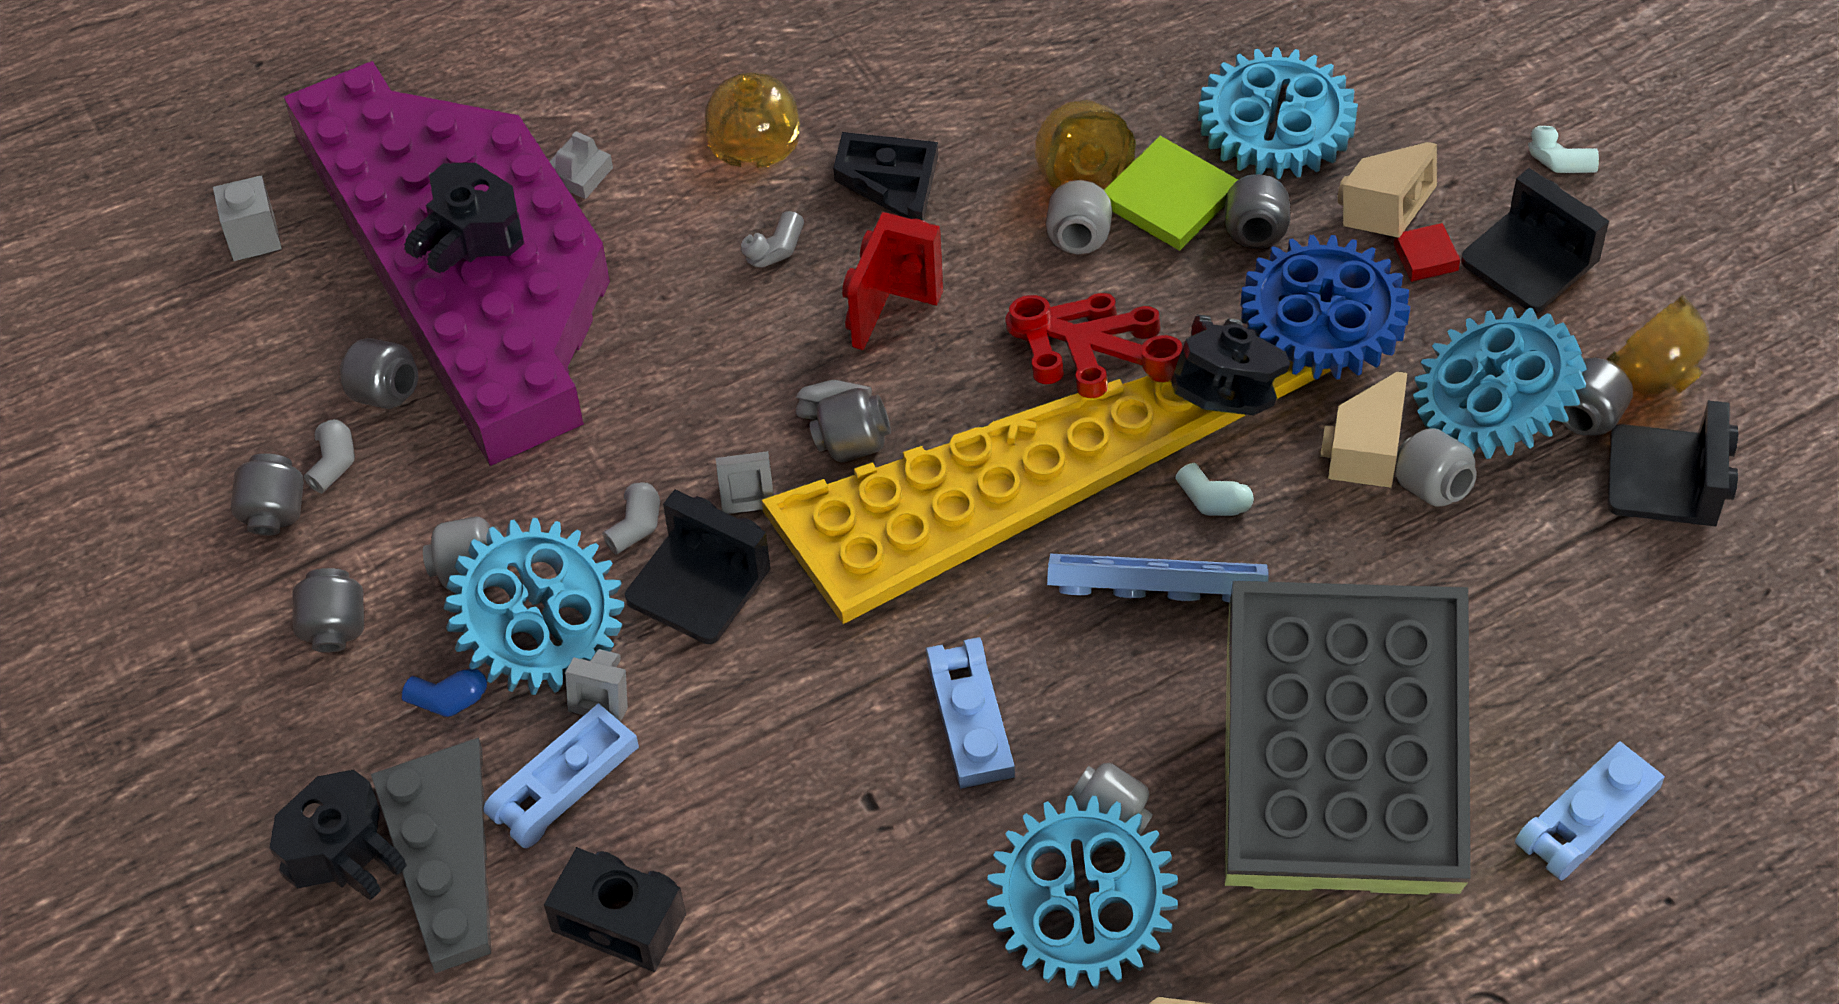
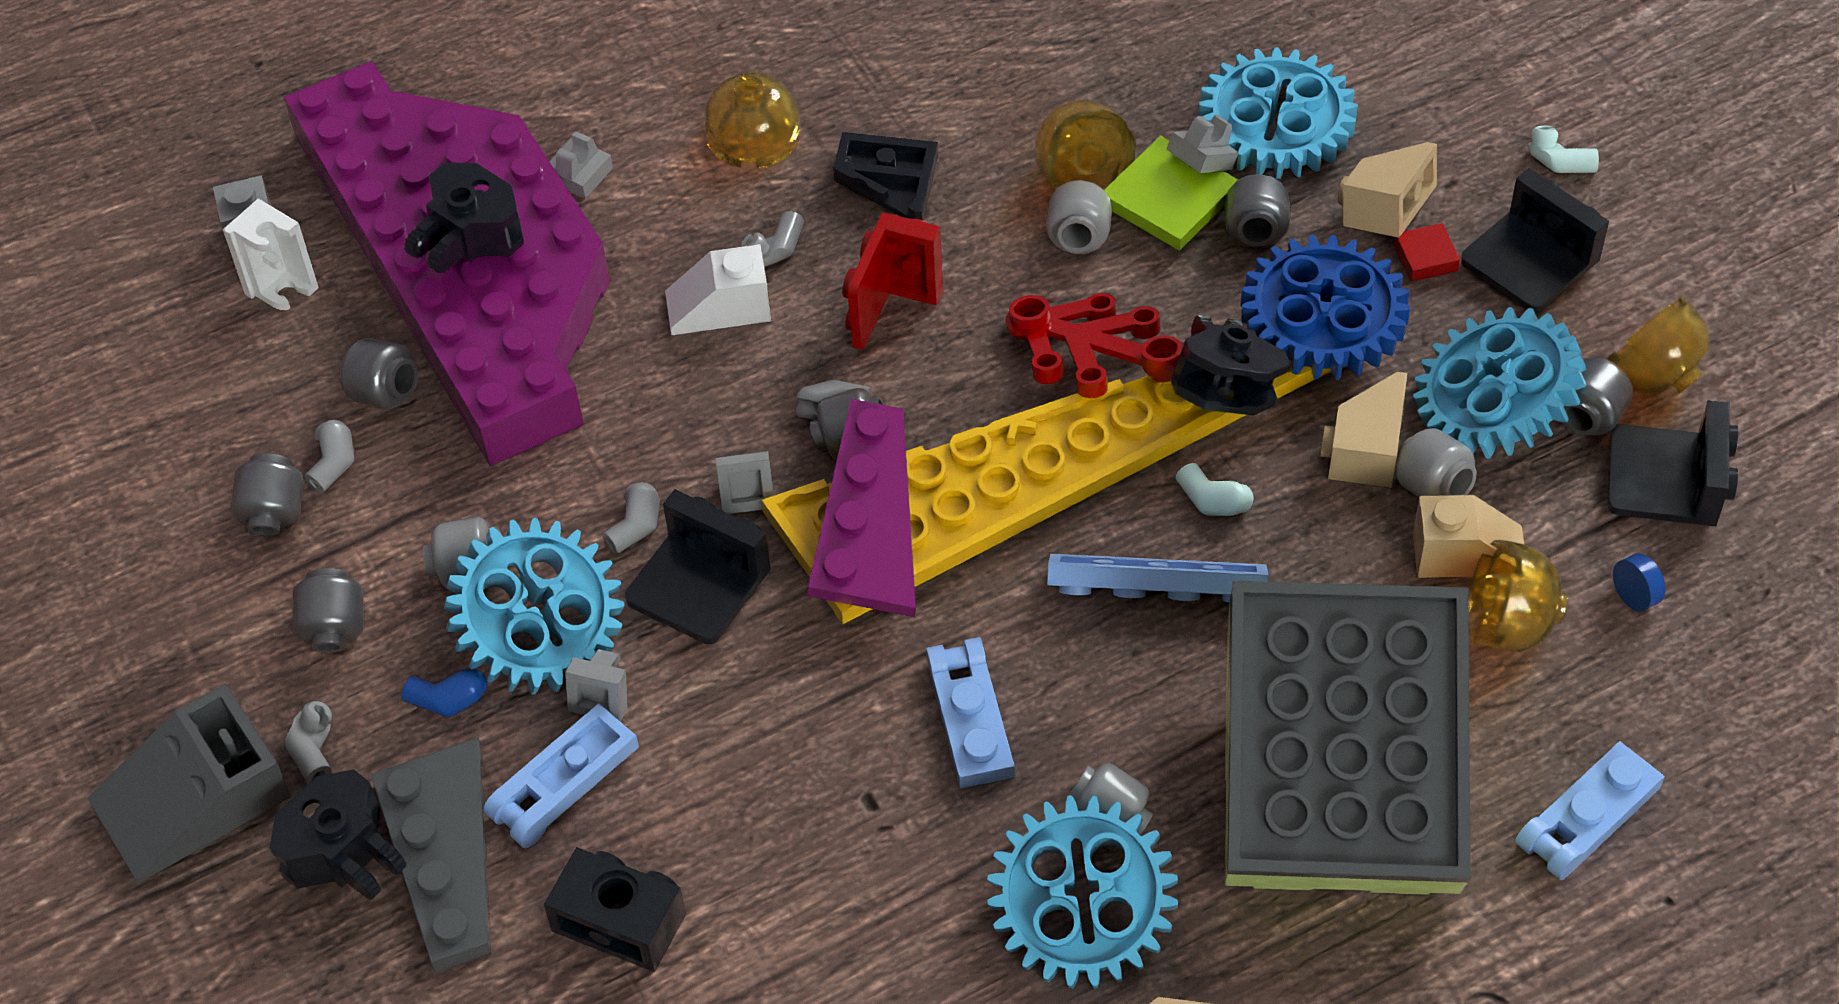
none -> dark grey slope [87,683,291,884]
none -> white hinge [223,198,319,310]
none -> light grey arm [285,701,332,784]
none -> white slope [665,244,771,335]
none -> magenta wing [807,399,916,617]
none -> light grey tile [1167,115,1239,173]
none -> tan slope [1413,495,1528,578]
none -> clear yellow cylinder [1468,540,1568,652]
none -> blue tile [1613,553,1665,611]

